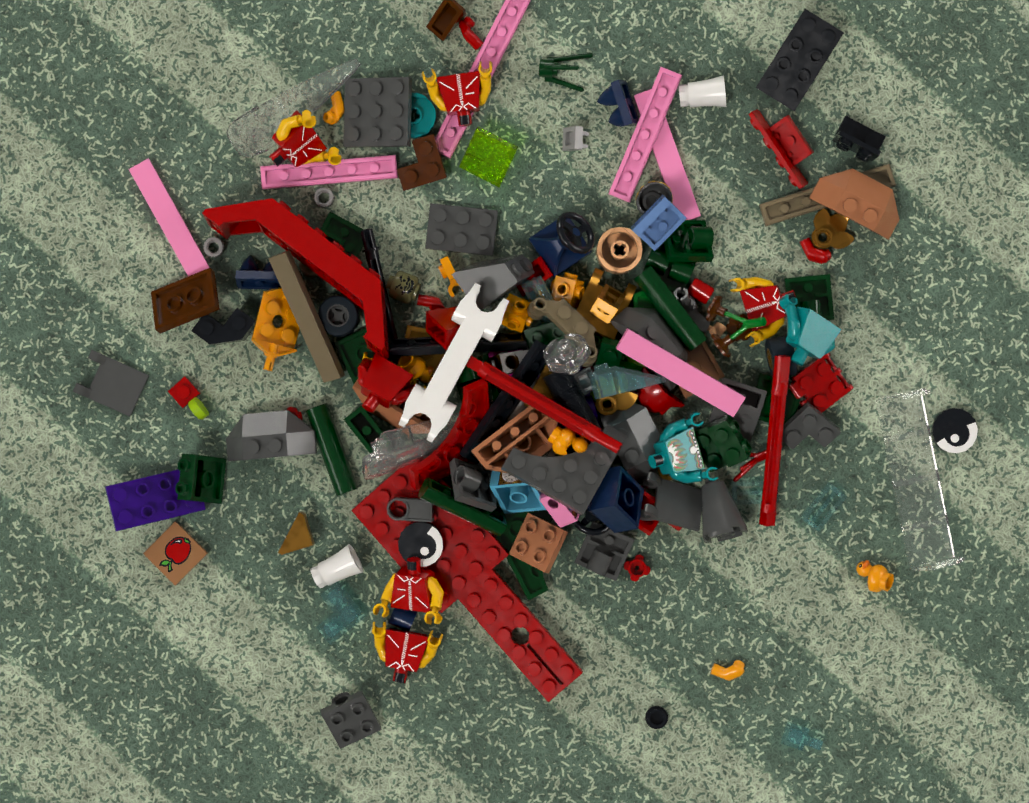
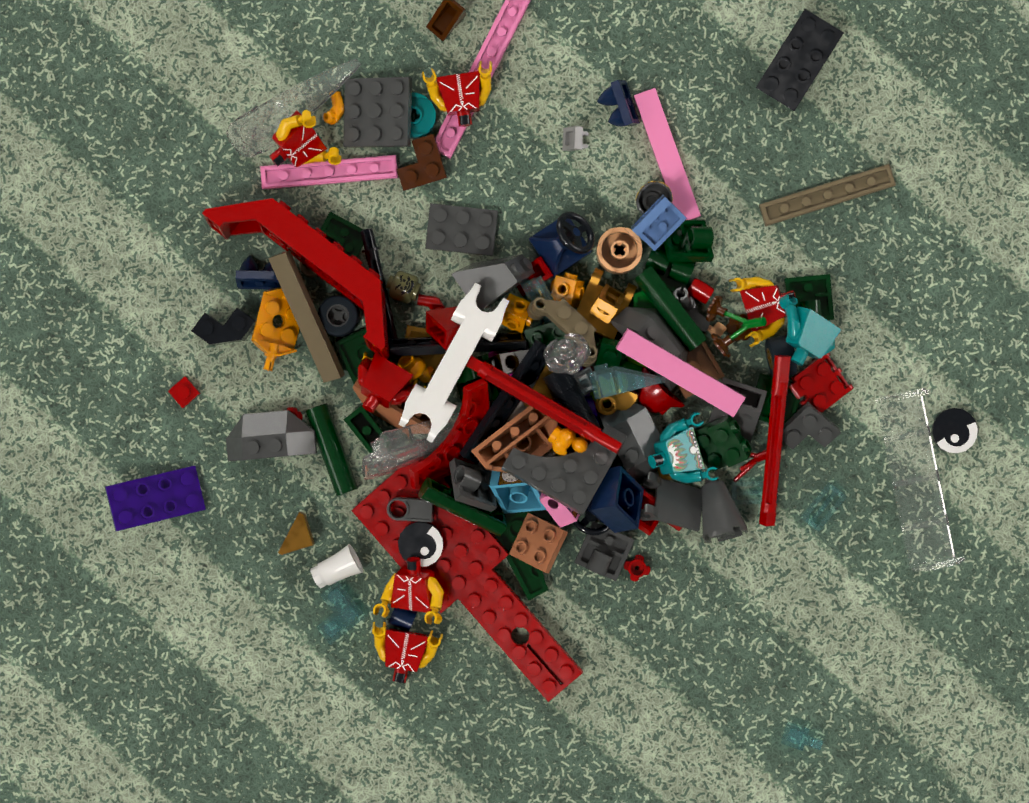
dark grey flag [73,350,149,417] -> none
bright pink tile [129,158,216,278] -> none
medium nougat tile [143,521,208,586] -> none
reddish brown plate [151,268,220,334] -> none
dark green plate [175,454,226,504] -> none
lime tile [188,397,209,420] -> none
light grey axle [203,237,225,258] -> none
light grey axle [314,187,335,208] -> none
dark grey plate [320,690,382,749] -> none
light orange plate [438,256,464,298] -> none
red arm [459,16,483,50] -> none
clear neon green plate [459,126,519,187] -> none
dark green plant [539,53,593,92] -> none
bright pink tile [609,67,682,203] -> none
black plate [645,706,668,729] -> none
white plant [679,75,726,108] -> none
light orange arm [710,660,745,681] -> none
red bracket [749,109,814,189] -> none
red arm [799,237,832,264] -> none
nougat wedge [809,168,899,240] -> none
pearl gold plate [811,208,854,249] -> none
black bracket [832,116,886,162] -> none
light orange animal [856,560,894,593] -> none

